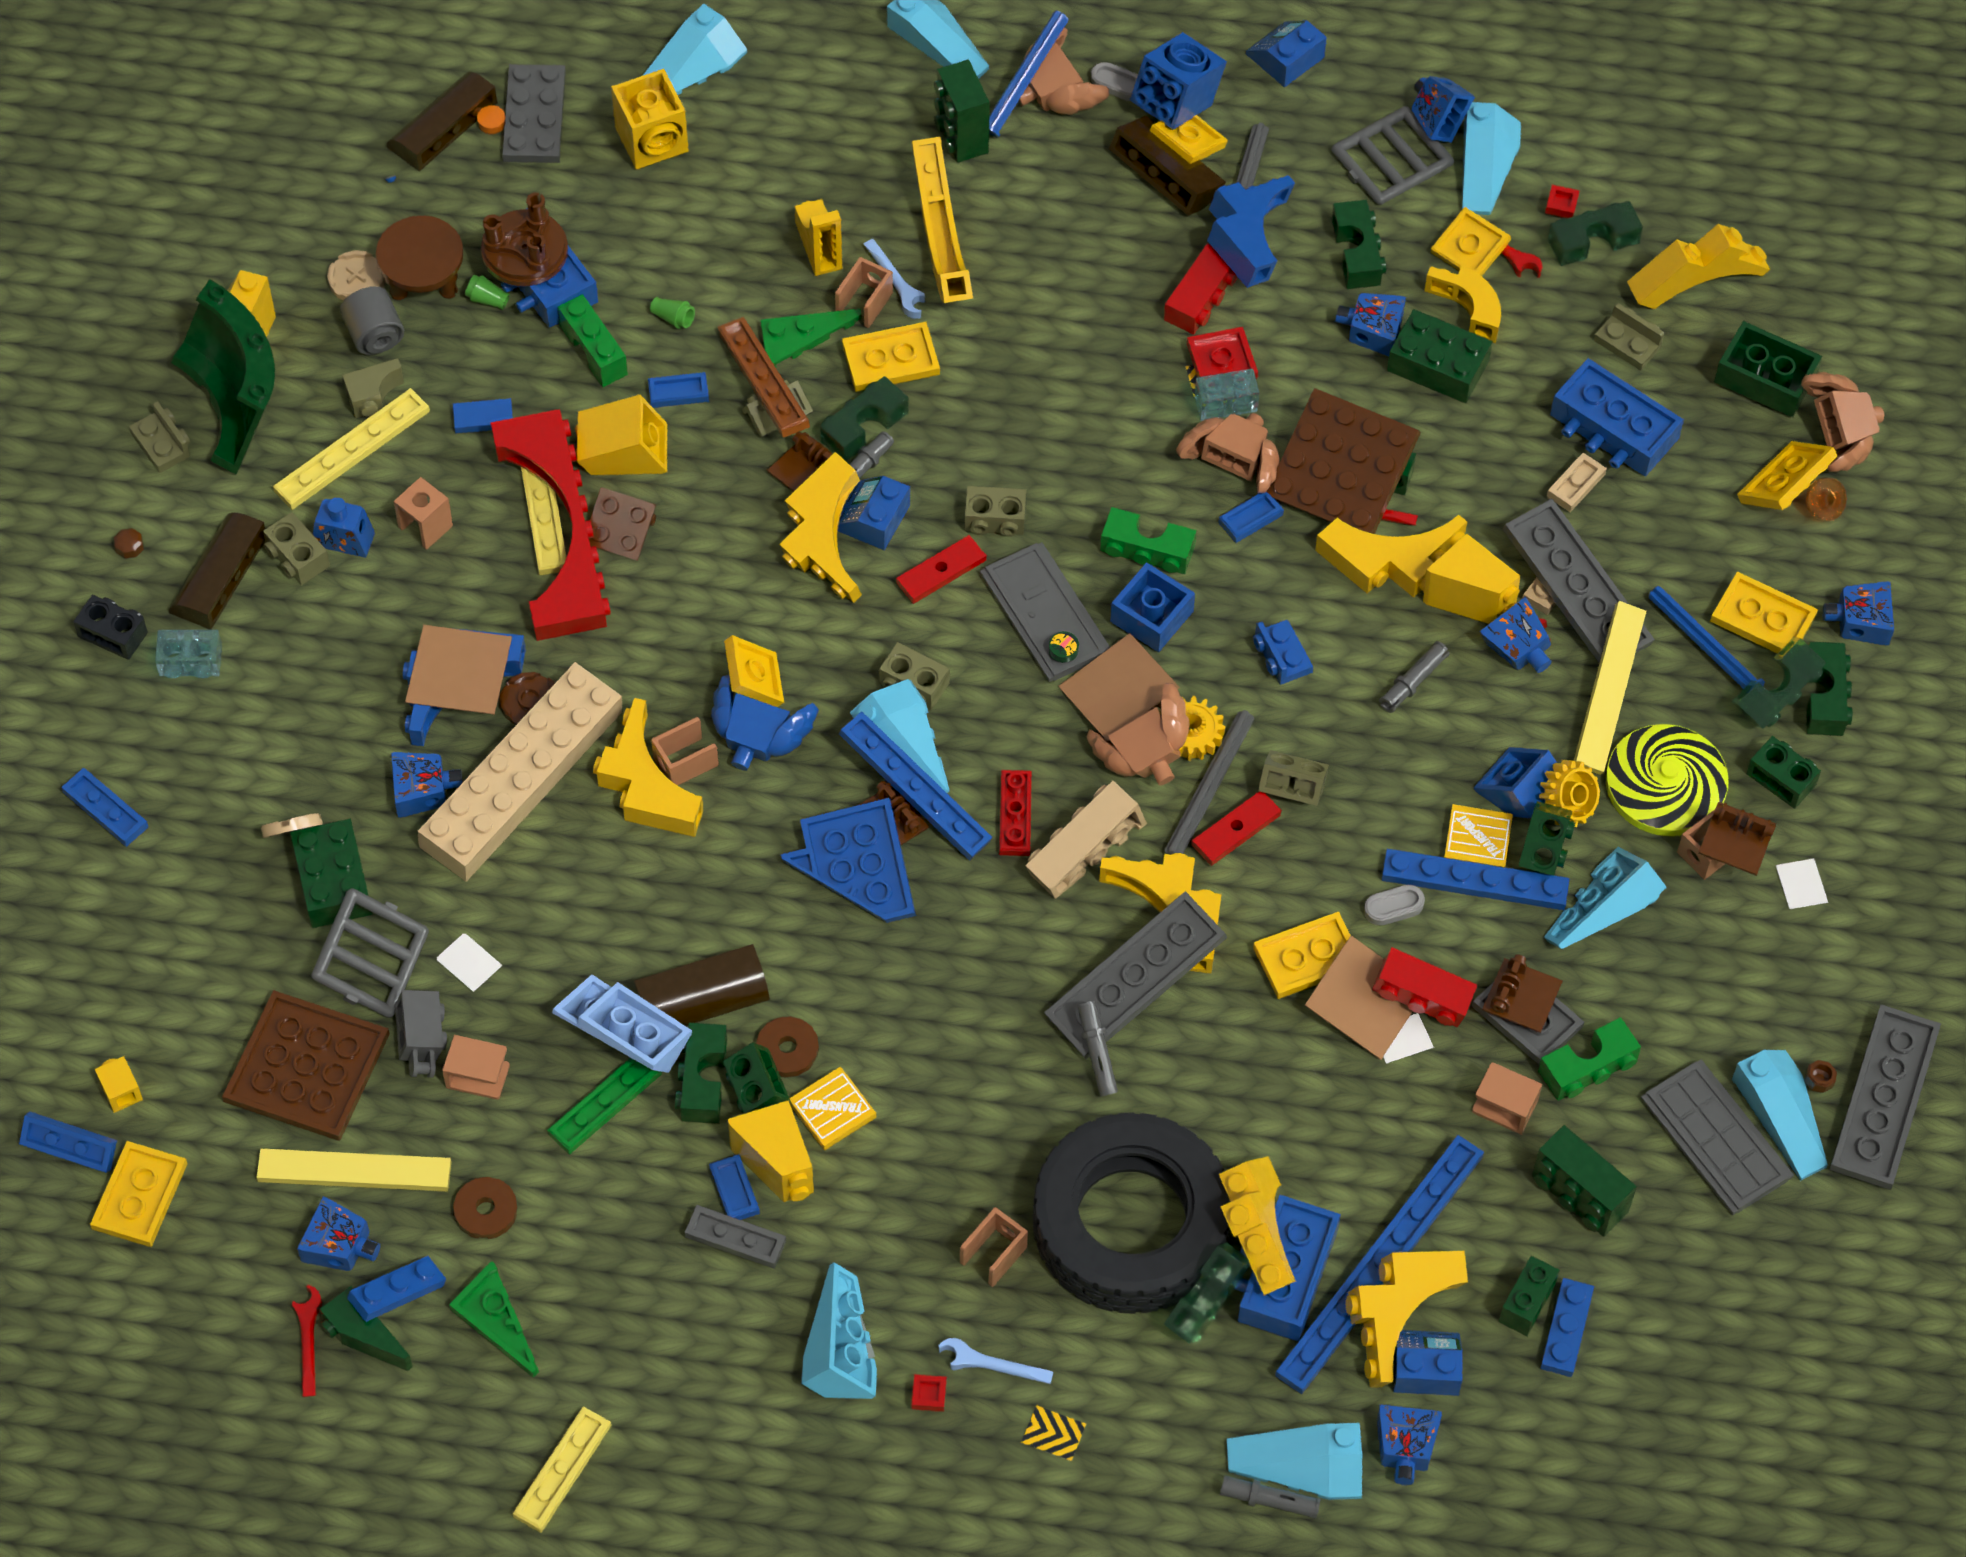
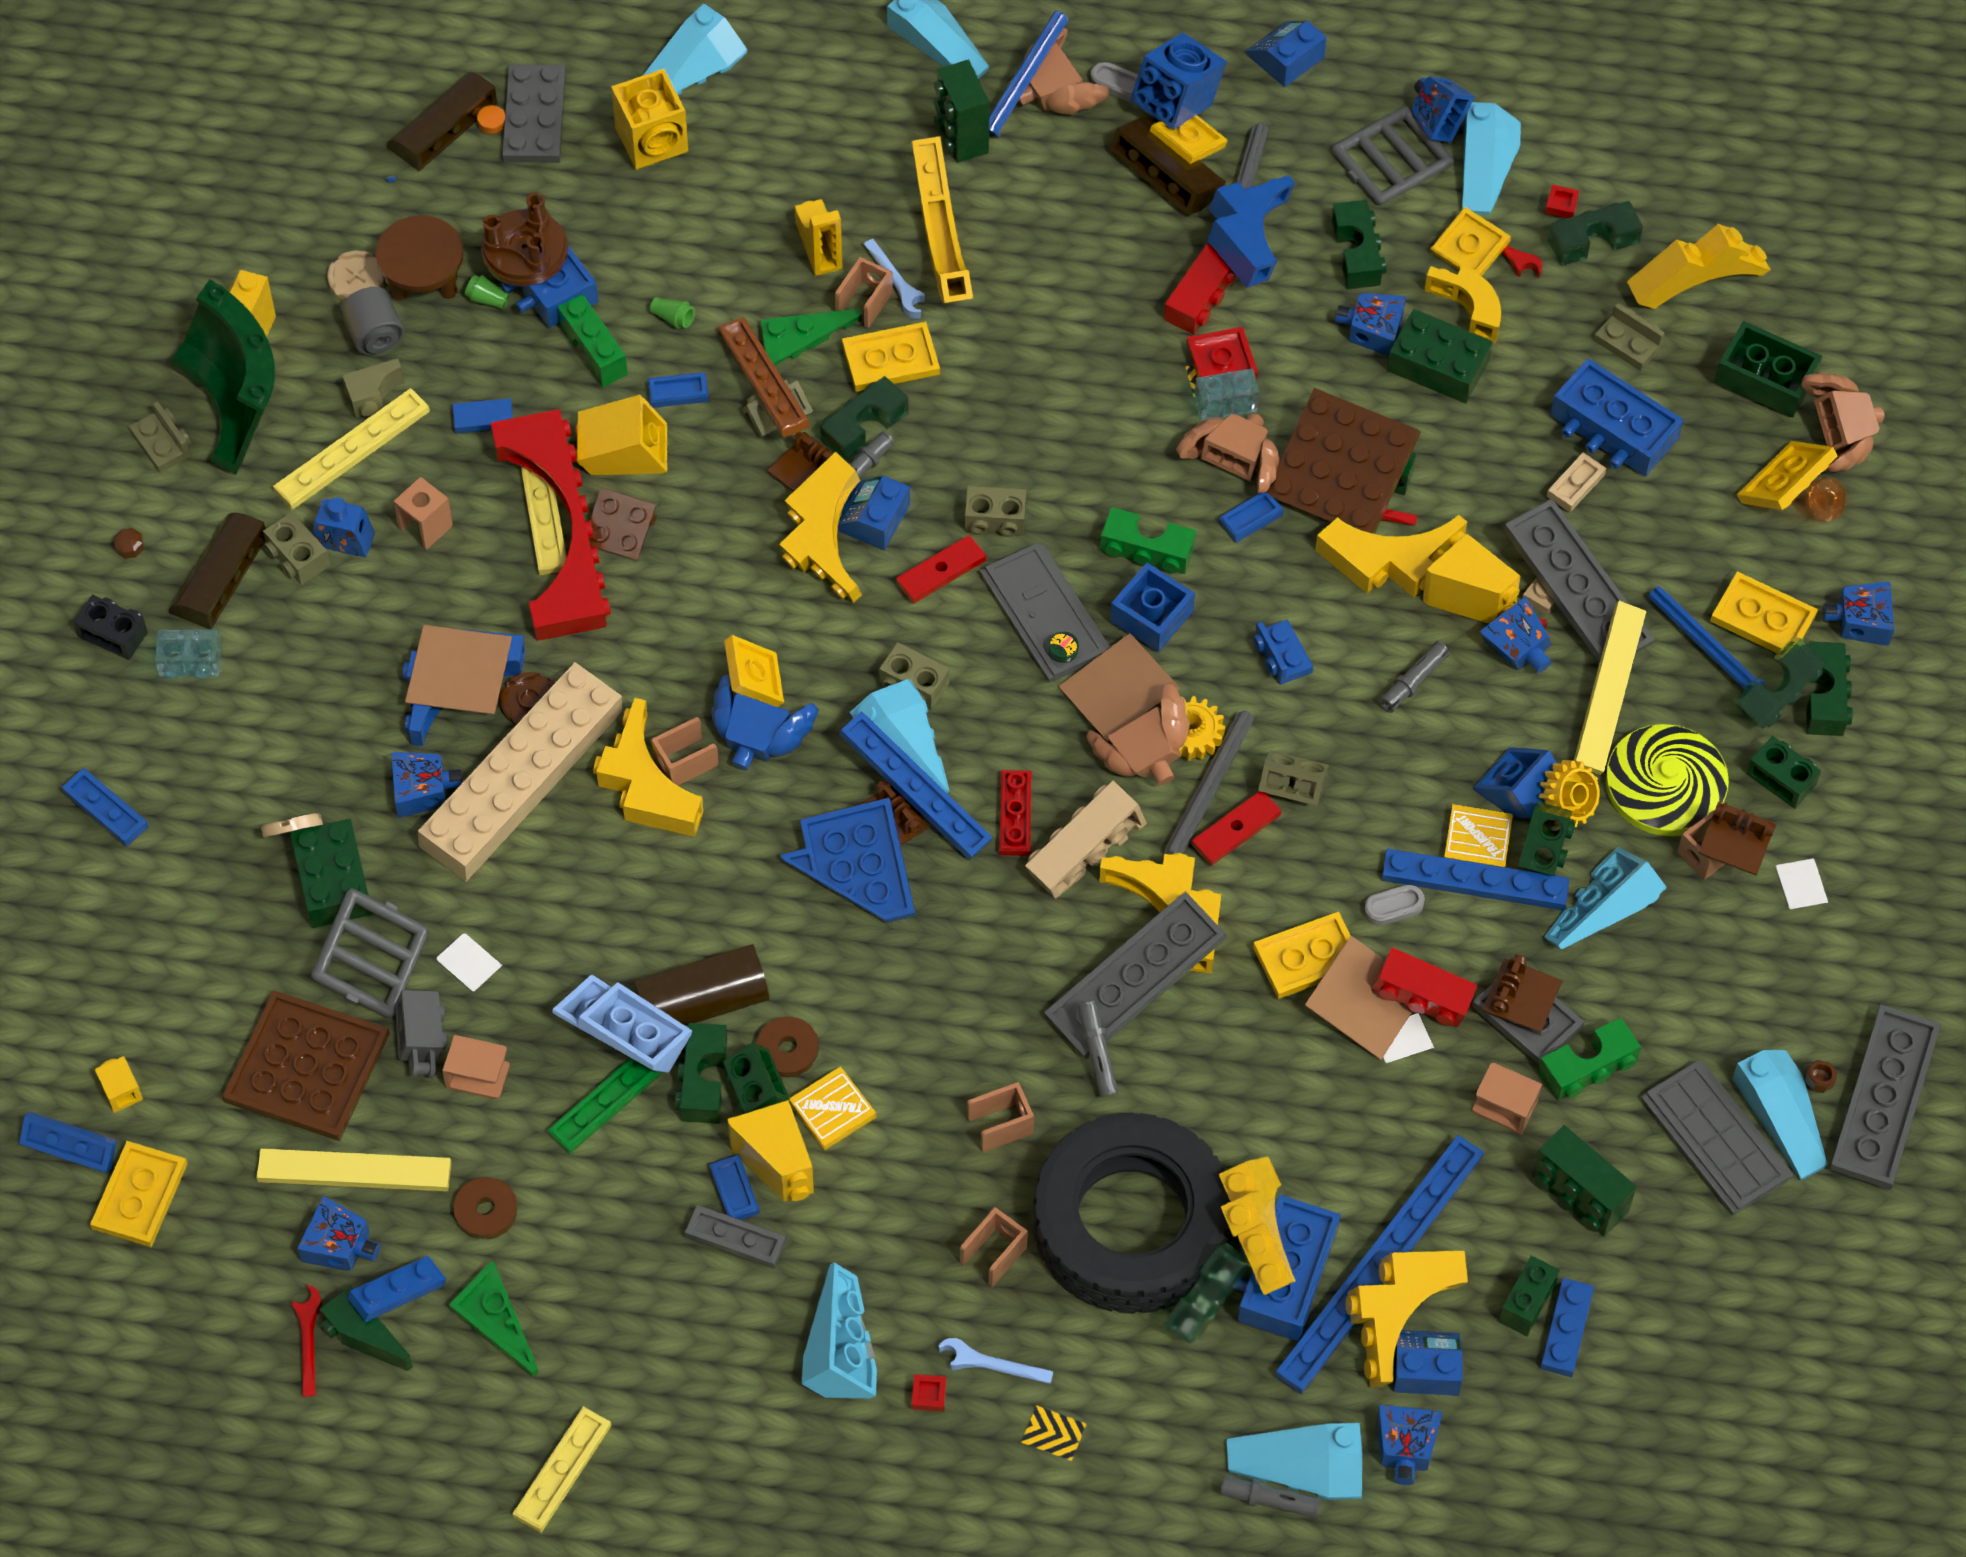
none -> nougat piece [967,1082,1034,1152]

